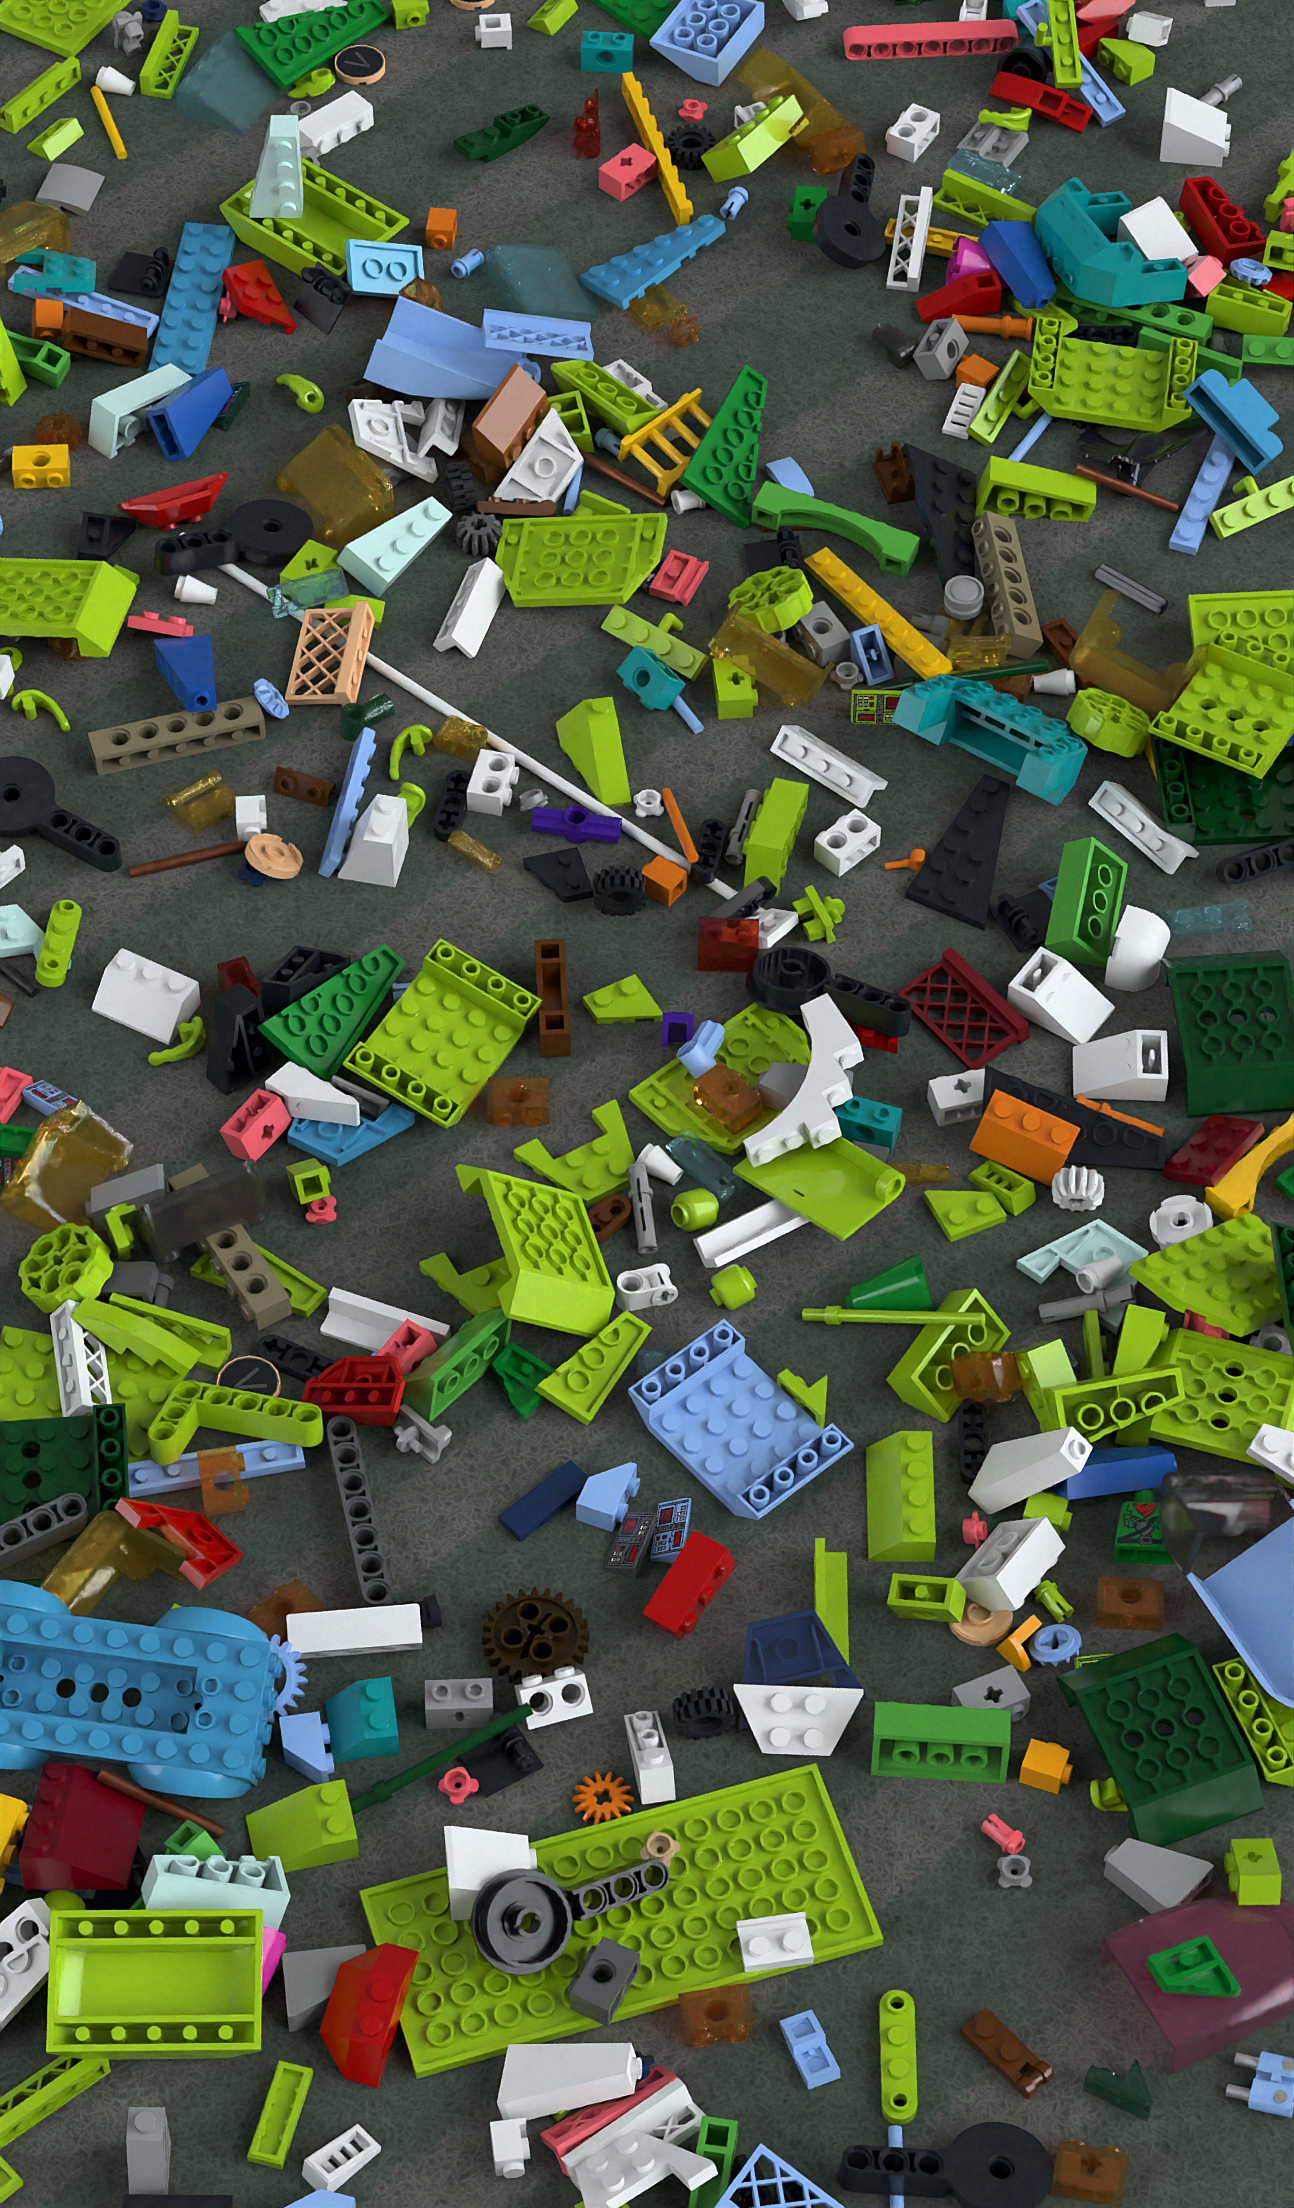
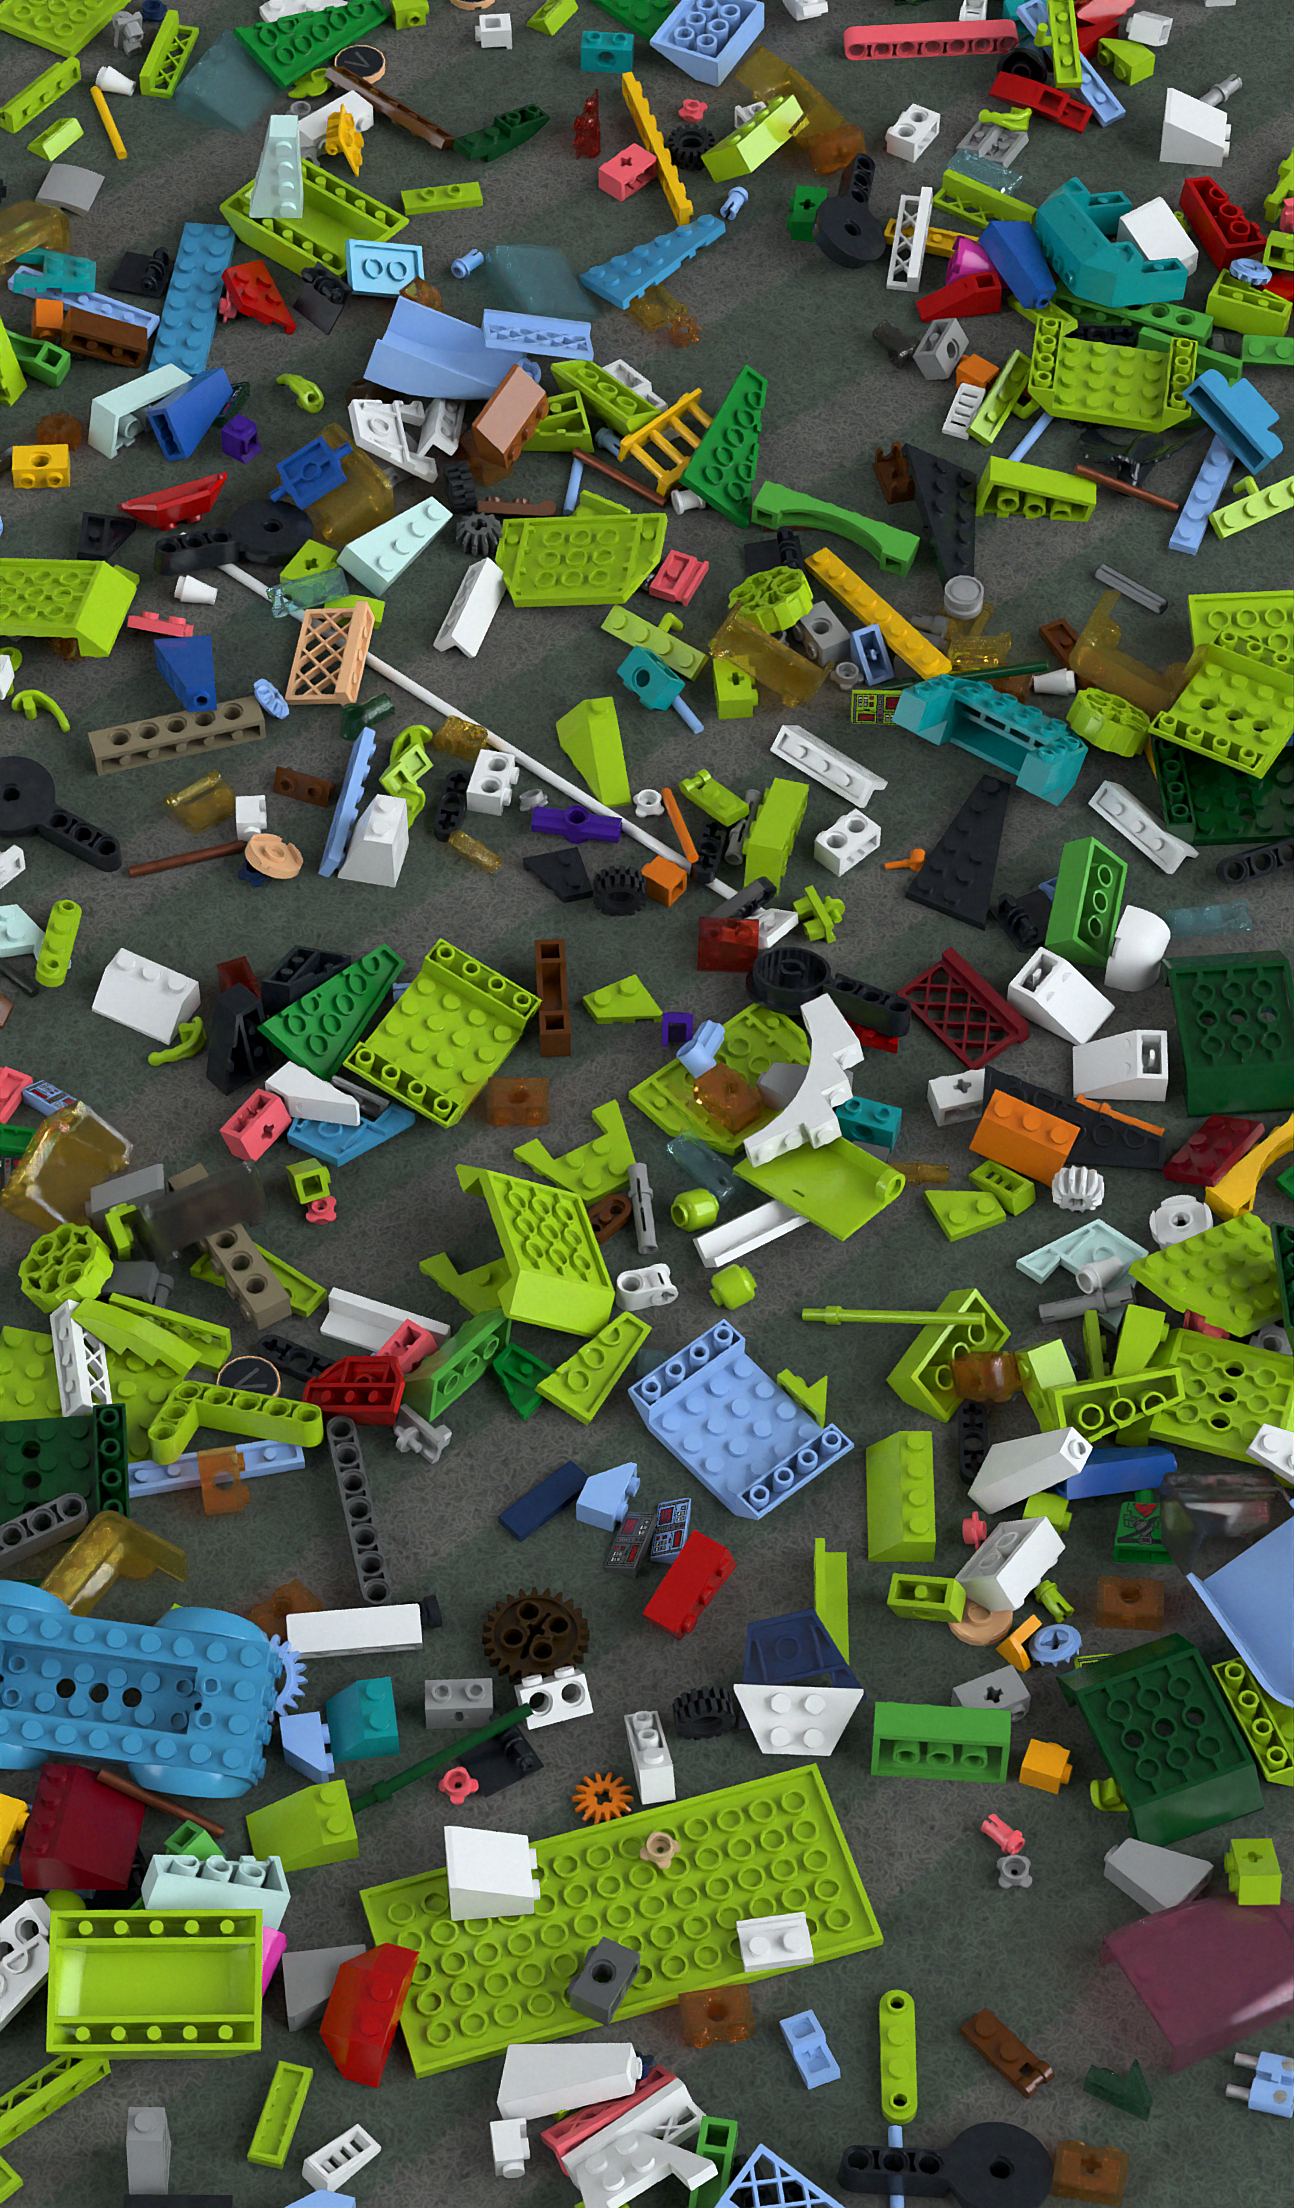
red wing [115,1497,244,1590] -> none
orange brick [426,207,457,250] -> none
black beam [471,1859,670,1975] -> none
white wing [493,408,584,504] -> none
white cone [636,1143,684,1185] -> none
light blue slope [765,457,814,497] -> none
green cone [845,1254,935,1312] -> none
orange pin [952,314,1033,341] -> none
dark tan brick [971,510,1043,660] -> none
green wing [1145,1934,1242,1998] -> none
coral brick [1183,255,1227,299] -> none
none -> dark purple window [221,414,263,465]
none -> blue plate [268,435,353,510]
none -> reddish brown plate [325,66,457,151]
none -> yellow hinge [325,104,364,177]
none -> lime slope [379,742,434,797]
none -> lime plate [401,182,483,216]
none -> lime plate [679,769,750,827]

